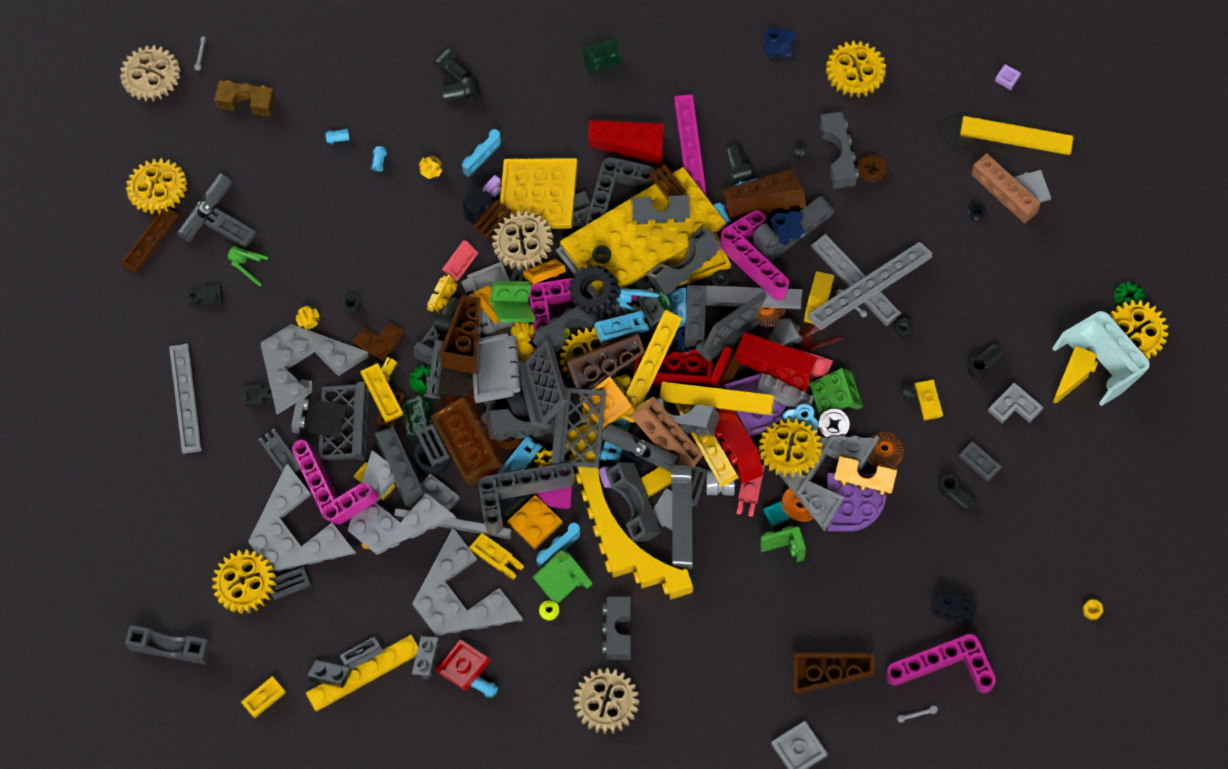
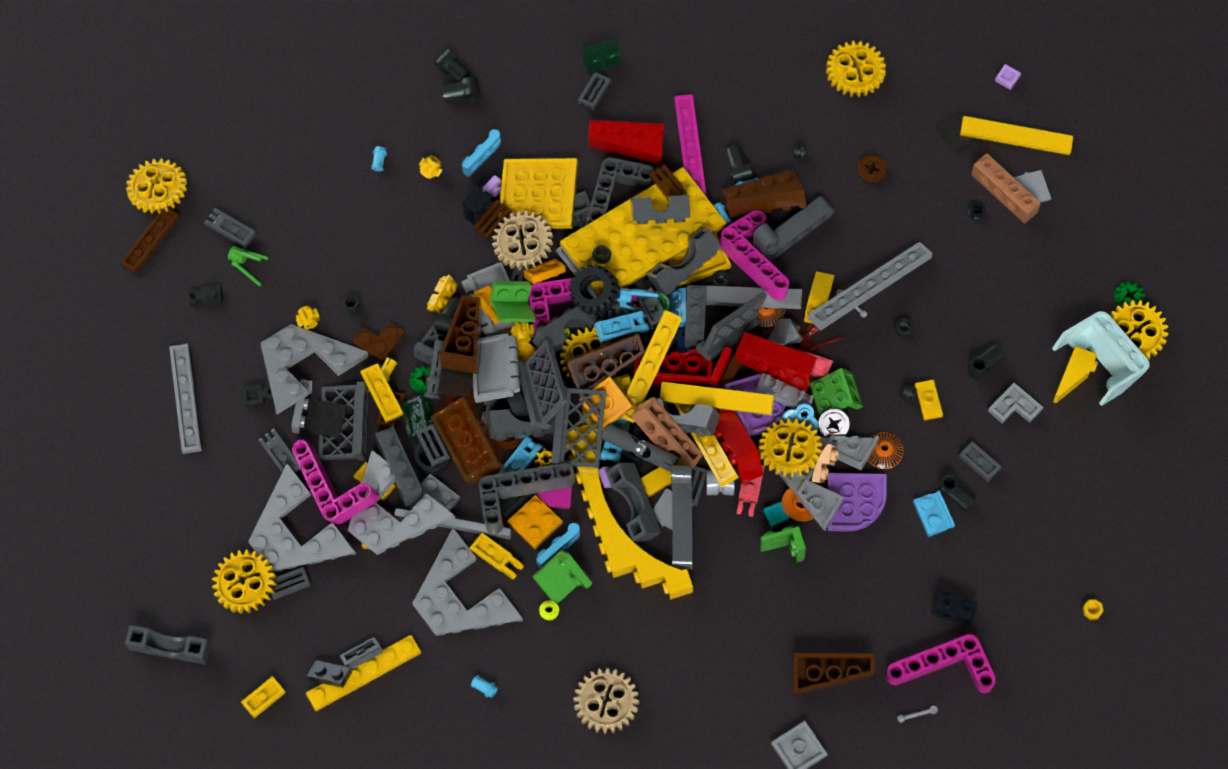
tan gear [120,45,180,102] -> none
dark grey piece [177,174,232,242] -> none
light grey hinge [194,36,206,70] -> none
pearl gold arch [214,80,275,117] -> none
medium azure pin [325,129,349,144] -> none
dark grey hinge [412,636,439,679] -> none
red tile [436,639,491,692] -> none
coral plate [442,240,478,282] -> none
dark grey arch [603,597,631,660] -> none
dark blue plate [764,27,797,59] -> none
dark blue plate [771,211,805,246] -> none
light grey tile [811,234,901,326] -> none
dark grey arch [819,112,859,189] -> none
arch [834,454,898,495] -> none
none -> dark grey tile [578,72,611,110]
none -> light nougat slope [812,444,838,484]
none -> medium azure plate [913,490,955,537]

